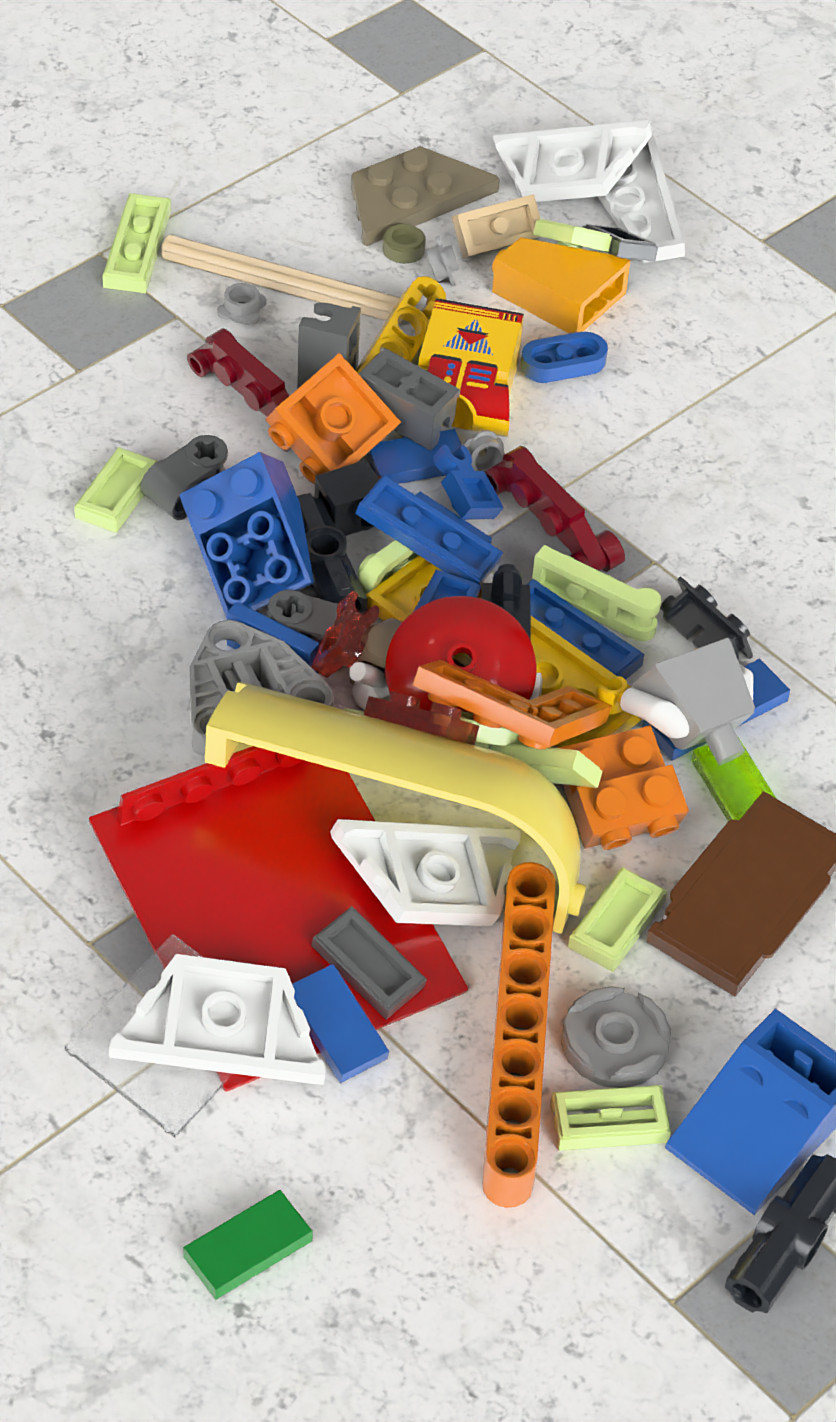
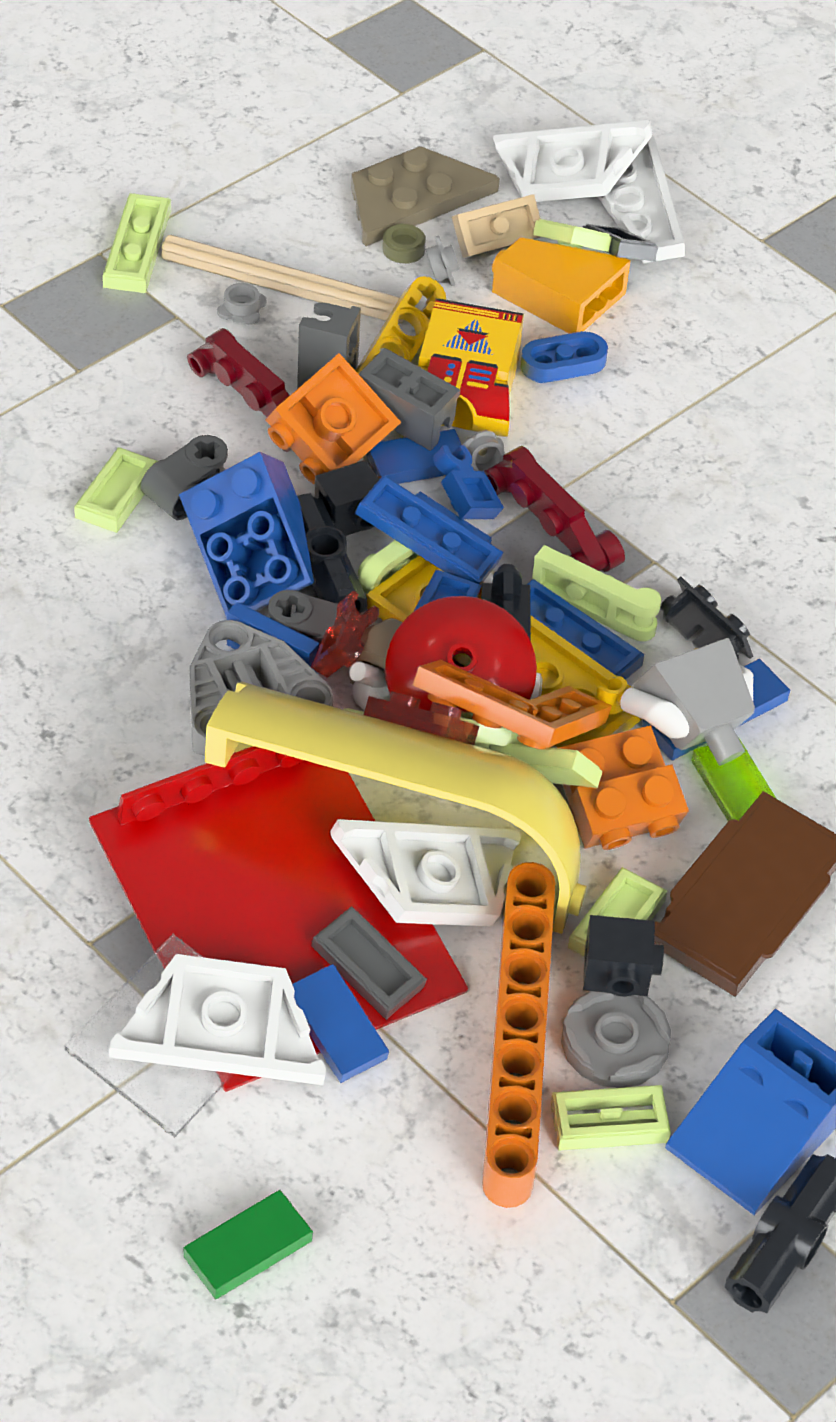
none -> black brick [583,915,664,997]

